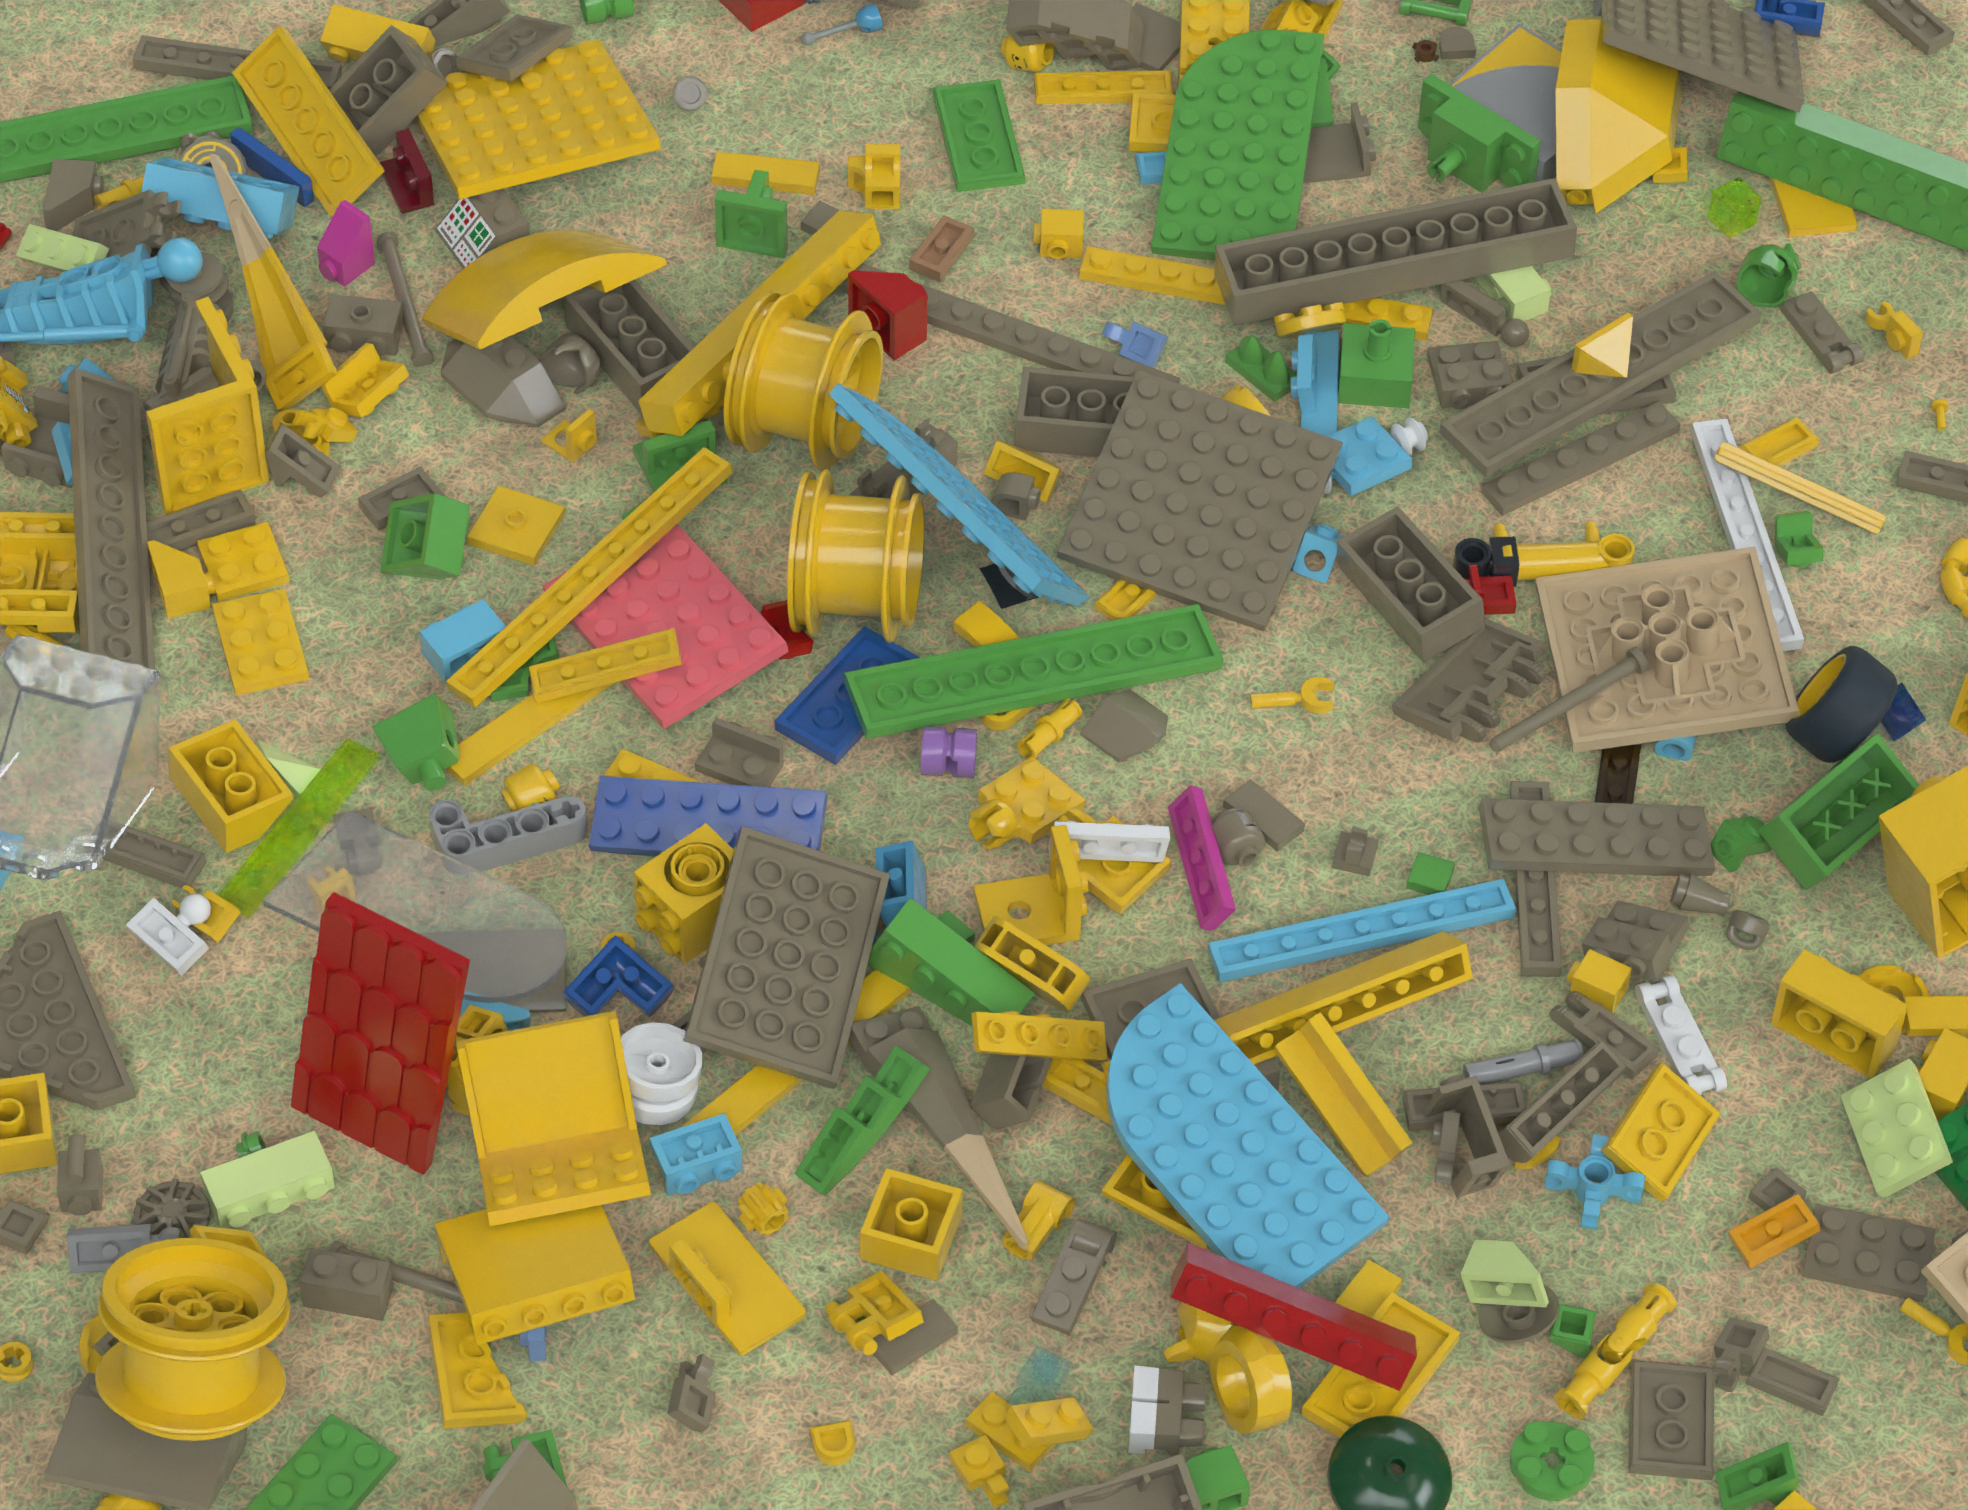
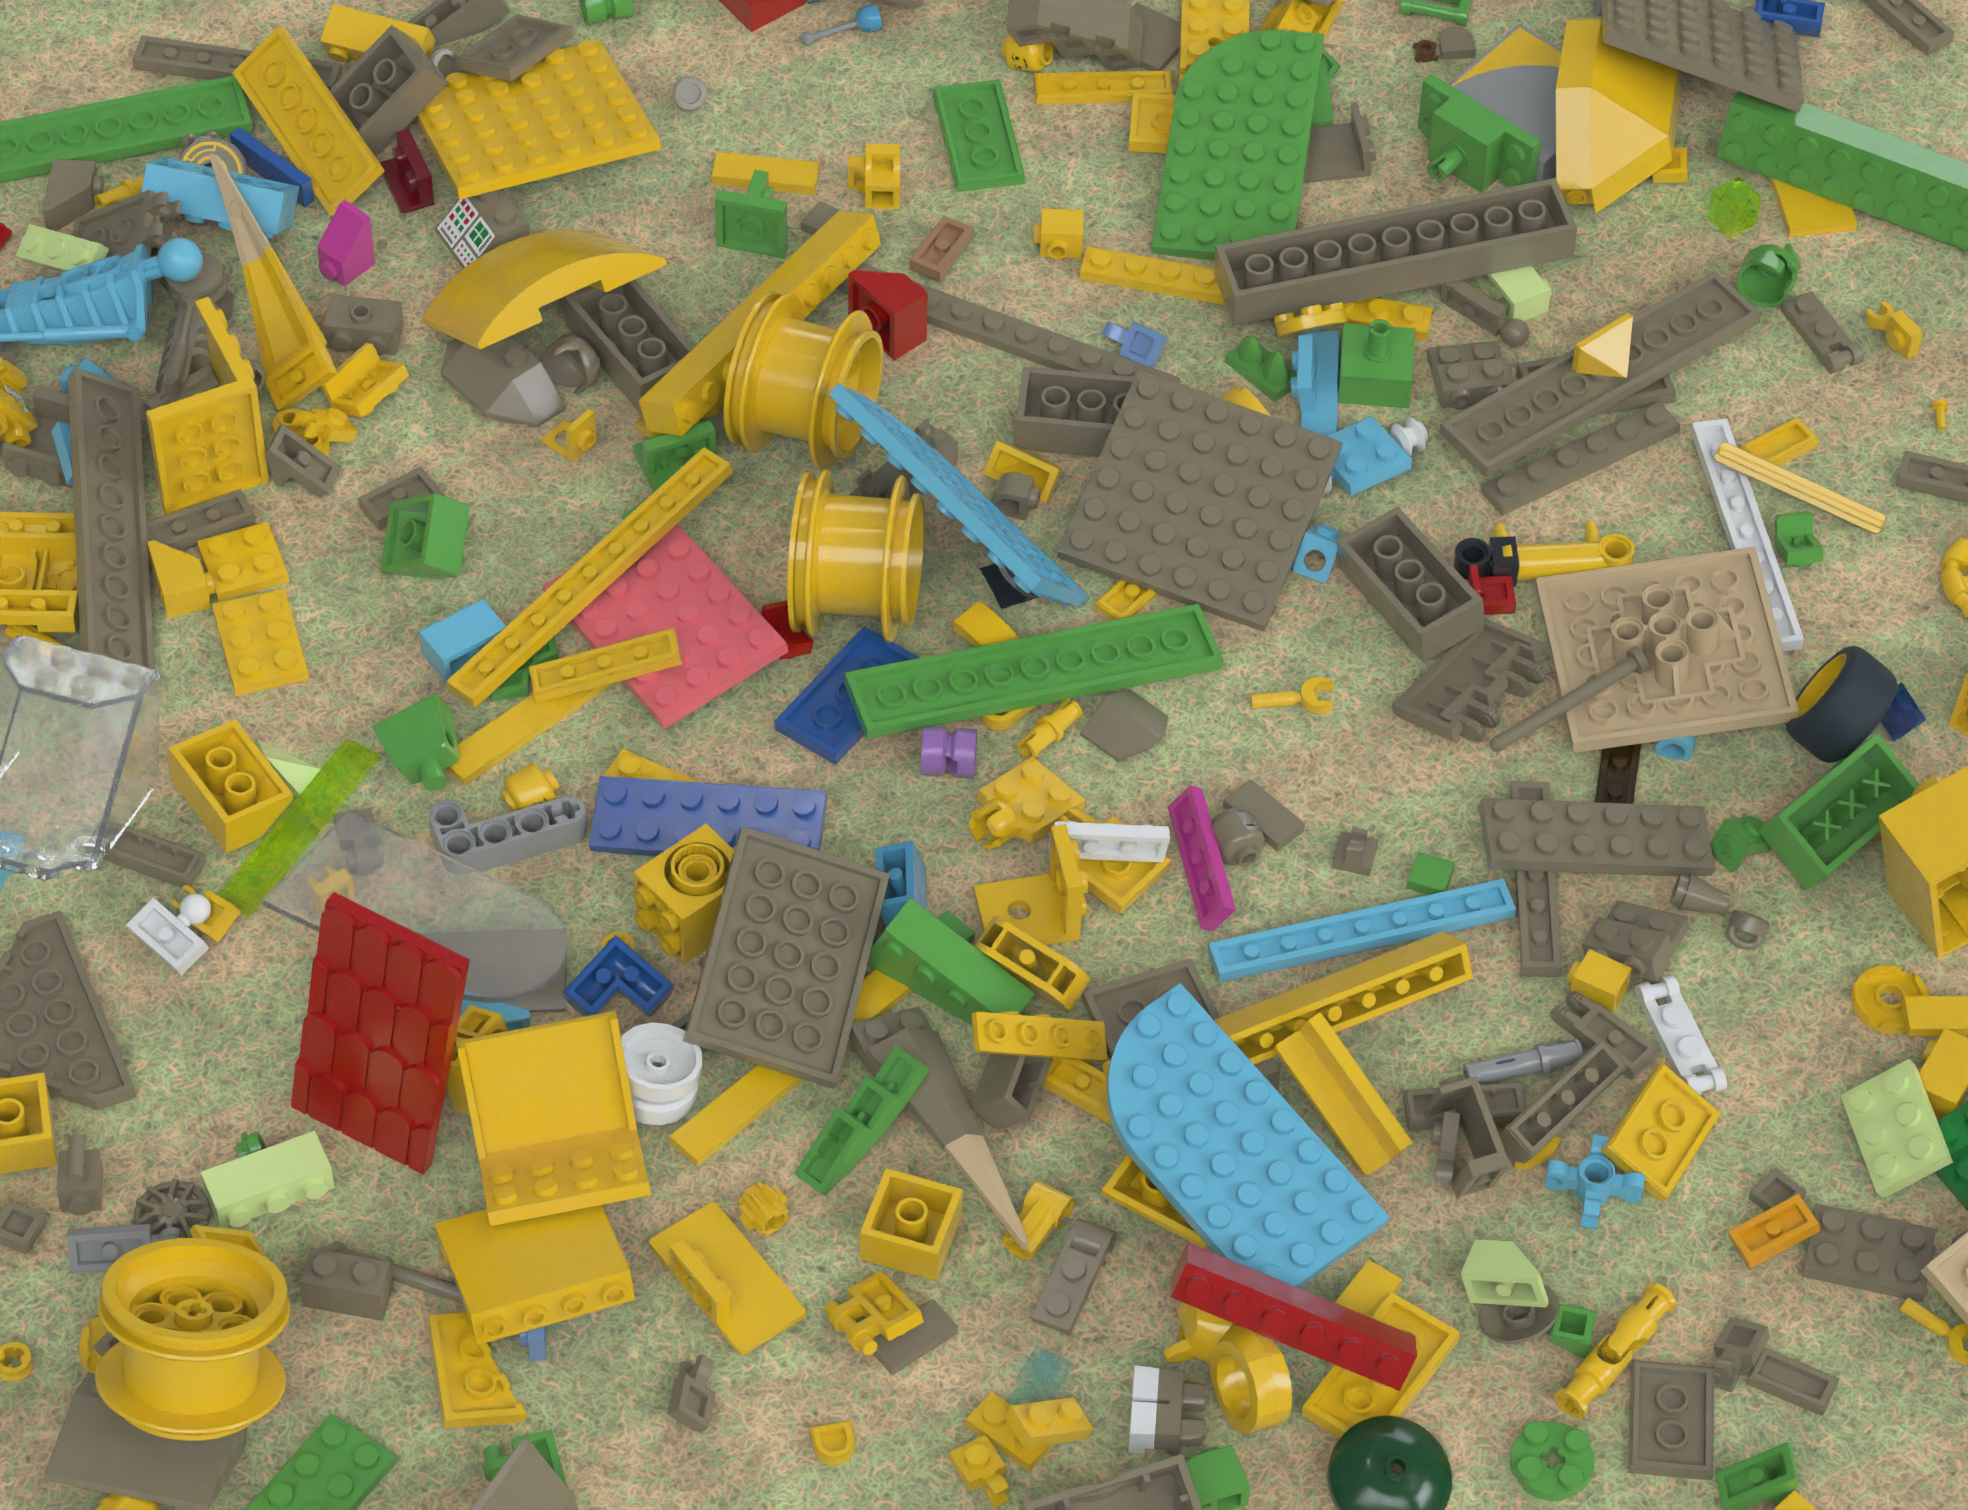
dark tan bar [376,232,434,367] -> none
yellow plate [467,485,565,566] -> none
medium azure bracket [649,1113,743,1196] -> none
dark tan bracket [695,718,784,787] -> none
medium azure tile [1135,151,1167,185] -> none
yellow brick [1771,949,1908,1079] -> none

